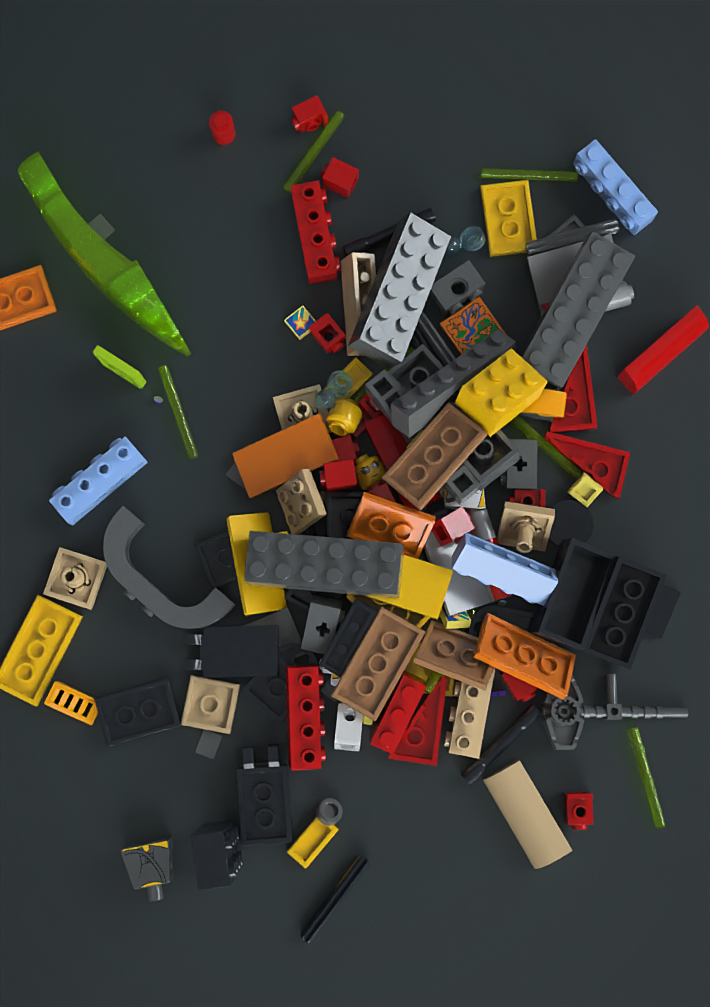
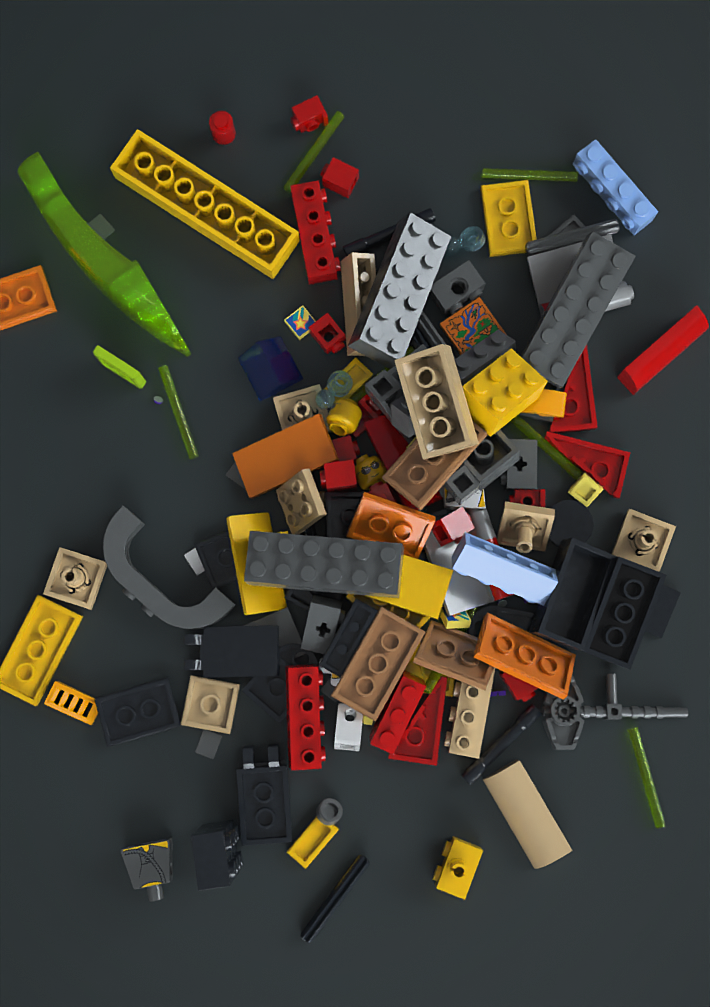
light blue brick [49,437,148,526] -> none
red brick [564,792,593,830] -> none
none -> yellow brick [110,129,300,279]
none -> white sticker [184,548,205,575]
none -> clear blue slope [238,336,303,401]
none -> tan slope [394,344,479,459]
none -> yellow brick [432,837,483,900]
none -> tan plate [611,509,676,572]

